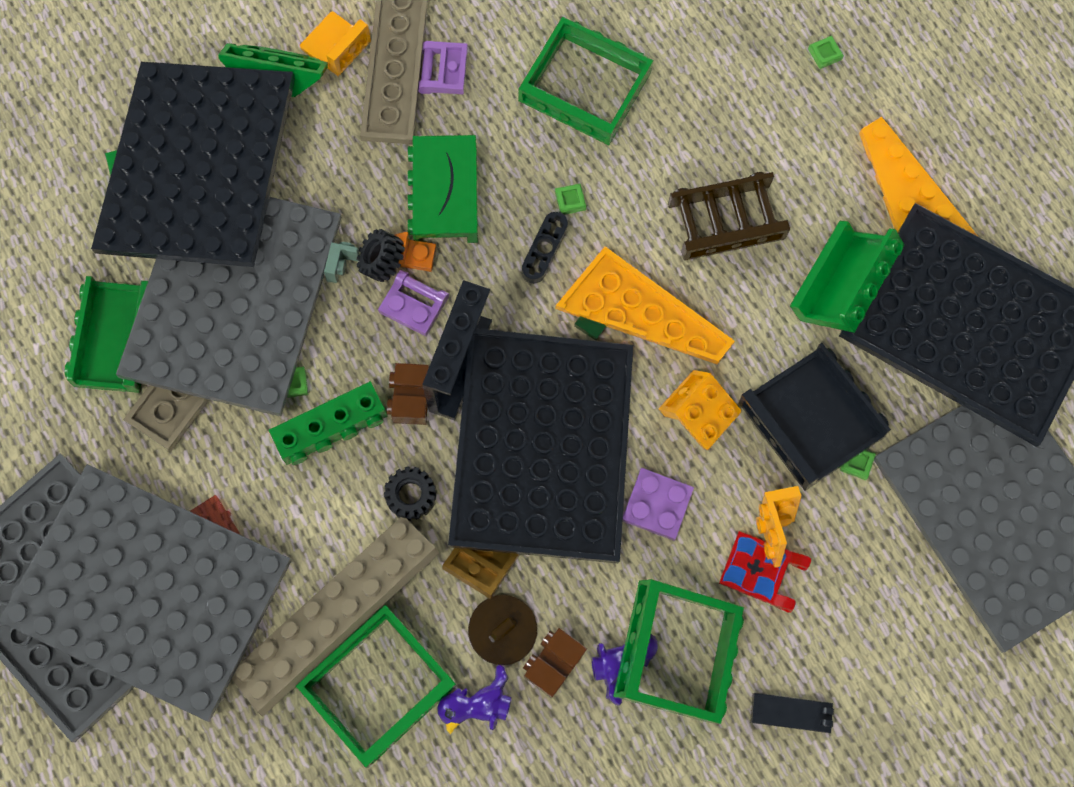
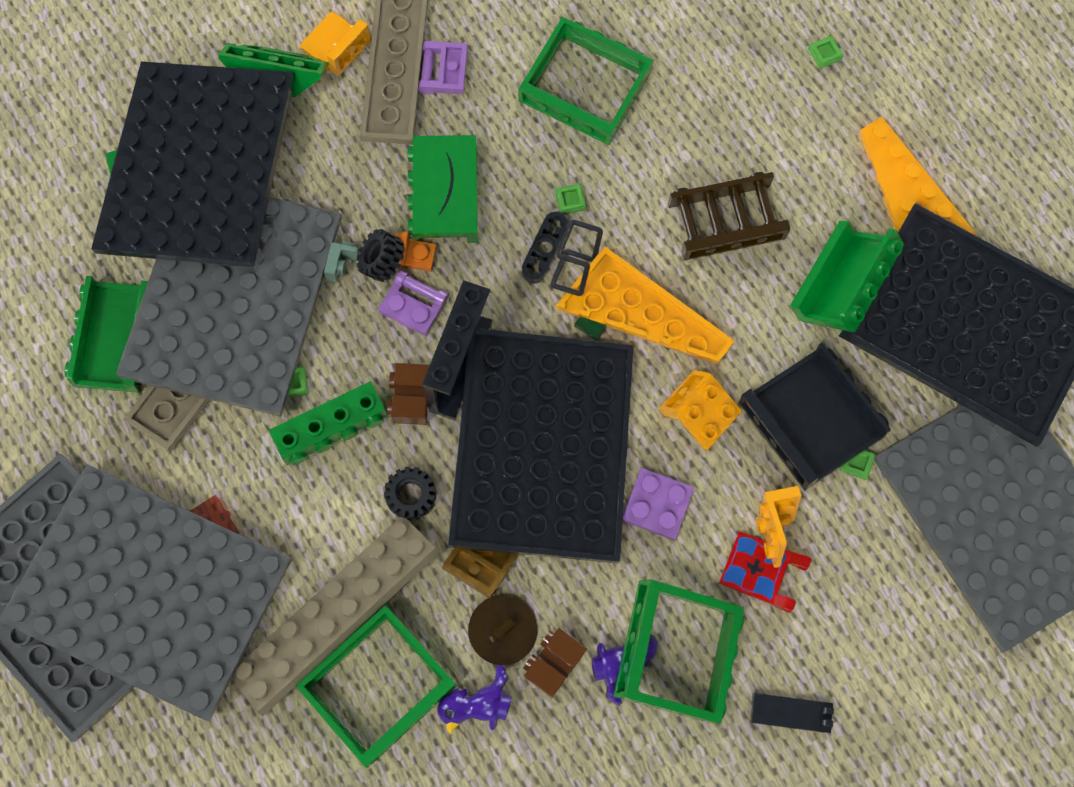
none -> black piece [551,219,603,296]

